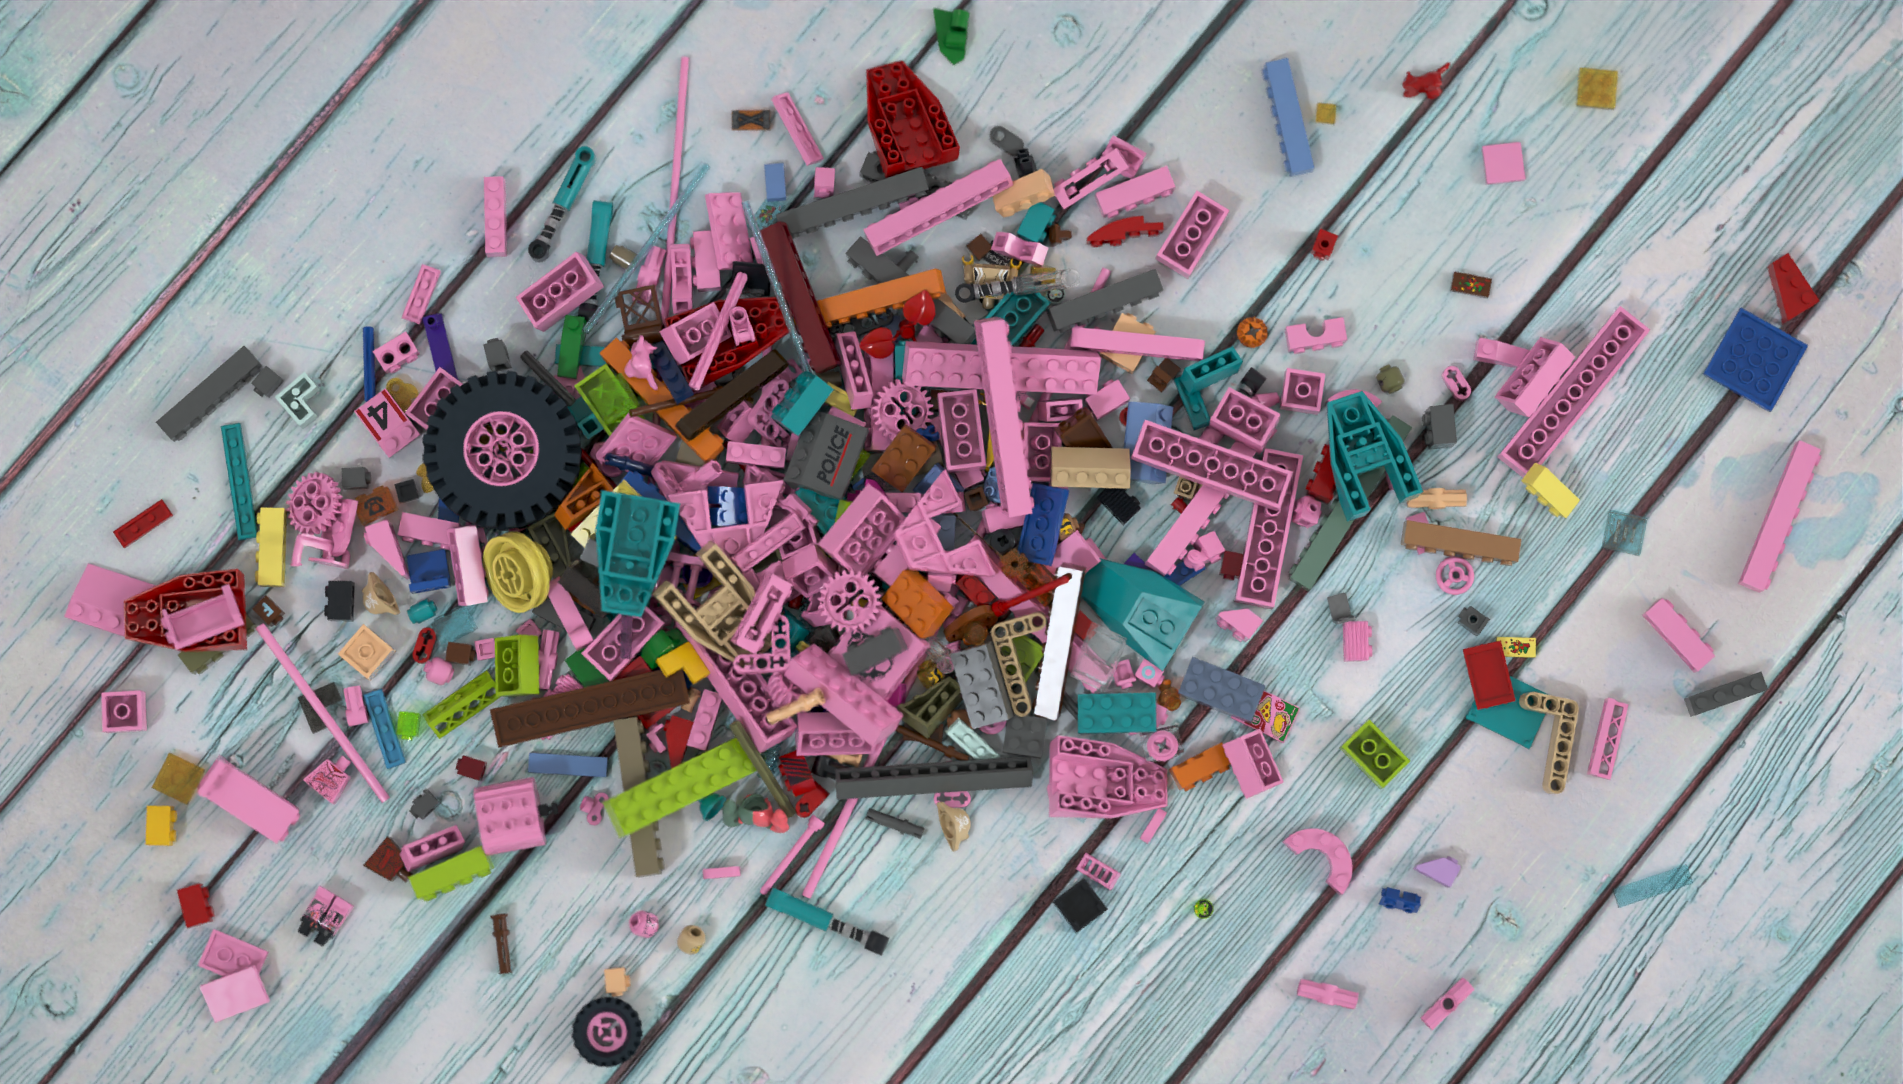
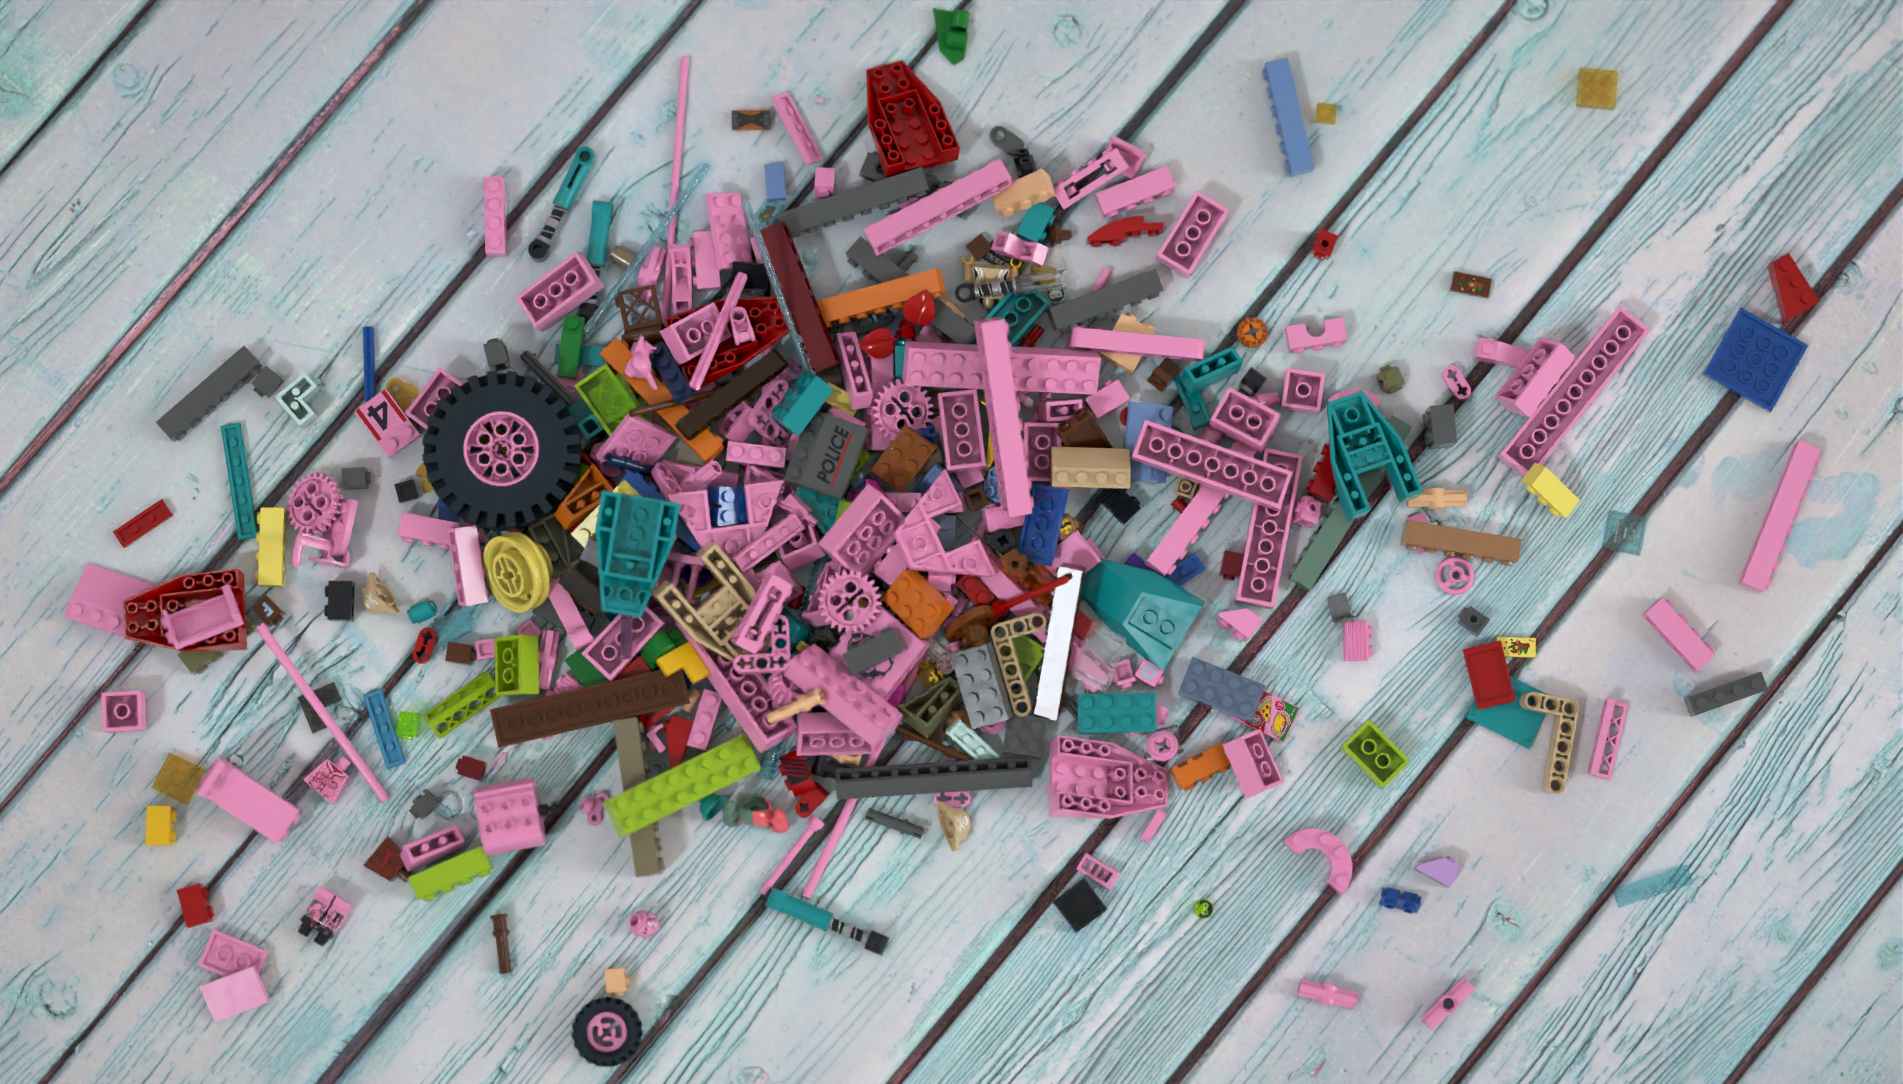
light nougat container [338,624,396,681] -> none
bright pink piece [343,686,369,727] -> none
clear orange brick [355,486,399,526] -> none
bright pink slope [363,519,410,580] -> none
bright pink brick [373,331,420,374] -> none
bright pink tile [402,264,441,325] -> none
blue bracket [407,549,451,594] -> none
dark purple piece [423,313,458,380] -> none
bright pink head [423,657,454,685] -> none
medium blue tile [528,753,608,777] -> none
tan head [677,925,706,954] -> none
bright pink beam [703,866,741,879] -> none
olive axle [729,720,796,818] -> none
bright pink brick [782,544,837,598] -> none
clear orange animal [1157,679,1181,711] -> none
bright pink brick [1184,531,1225,571] -> none
red animal [1402,62,1450,99] -> none
bright pink tile [1482,142,1525,185] -> none

